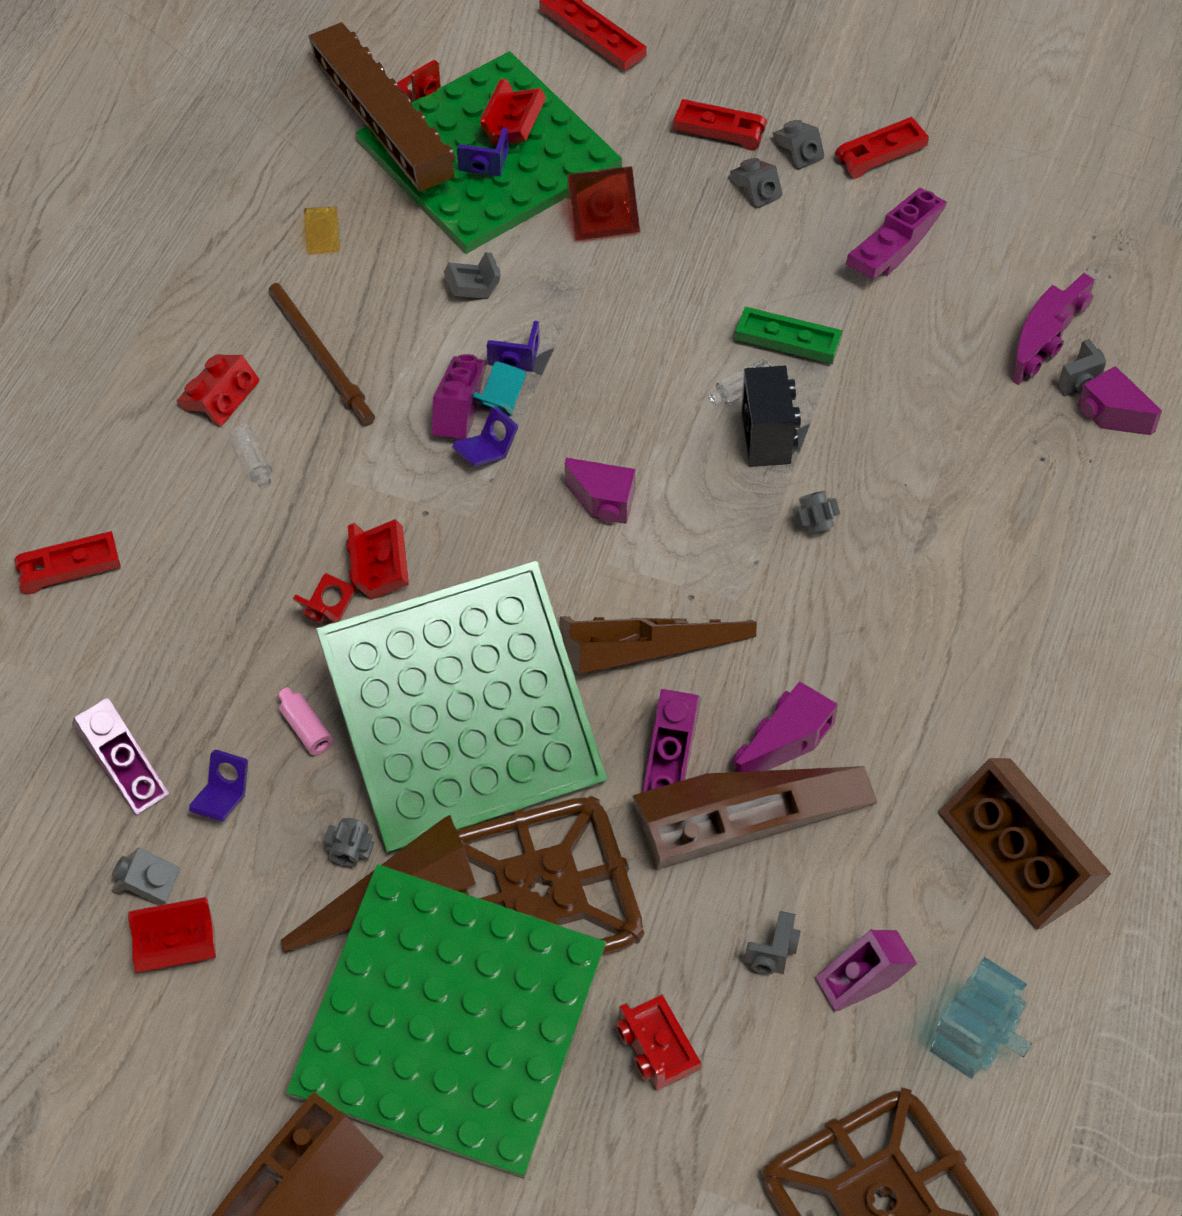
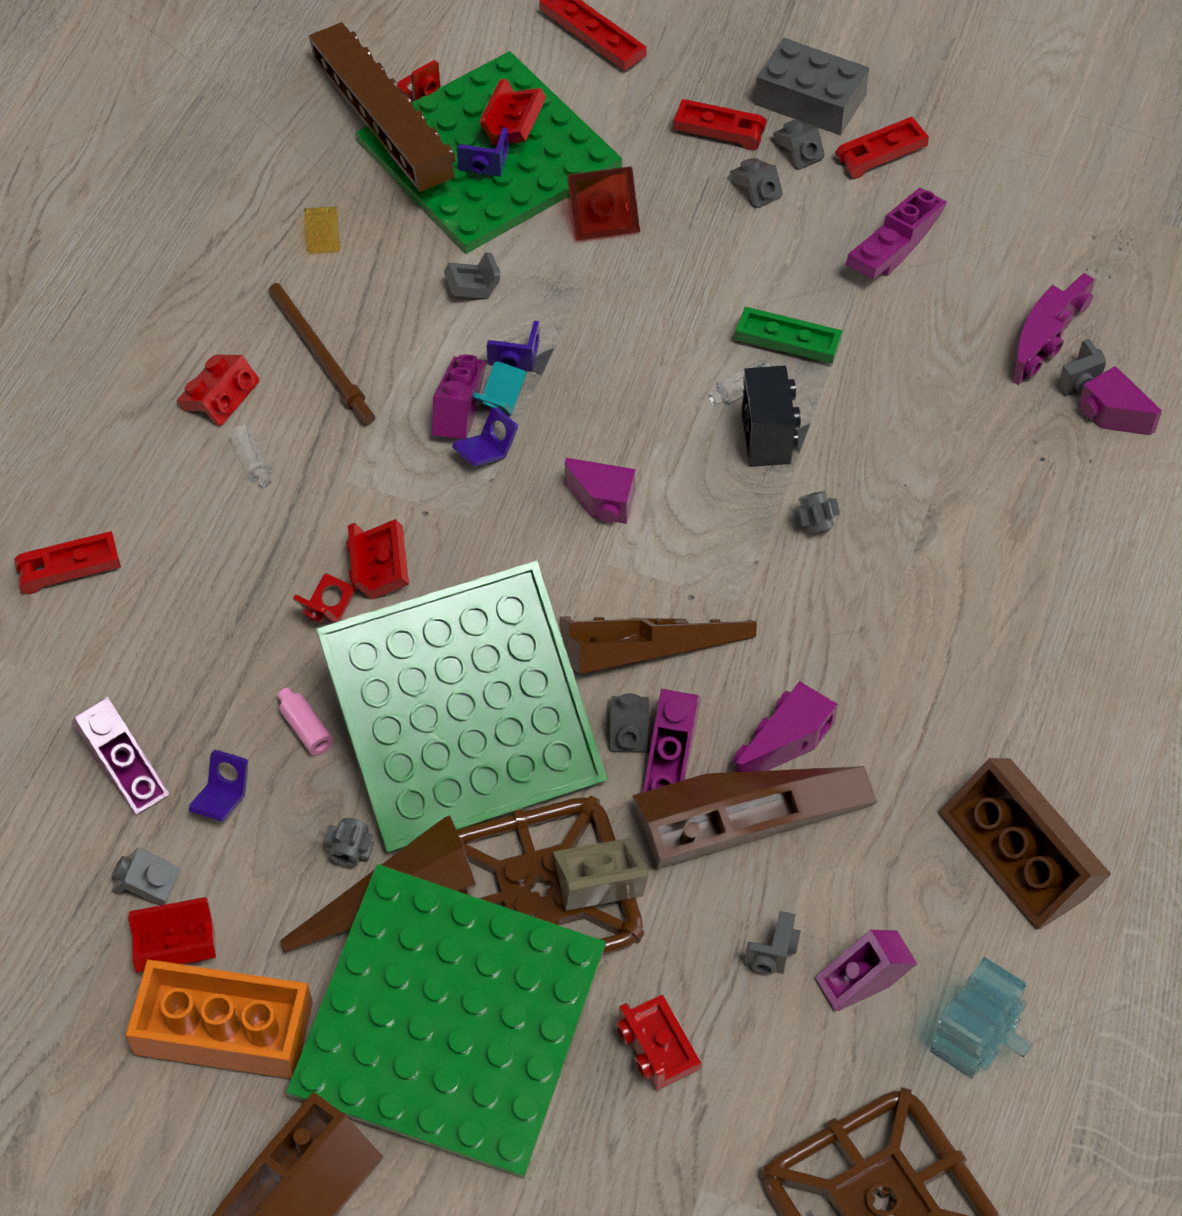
none -> orange brick [125,959,313,1079]
none -> dark tan slope [553,838,649,911]
none -> dark grey bracket [610,693,649,752]
none -> dark grey brick [755,37,869,136]

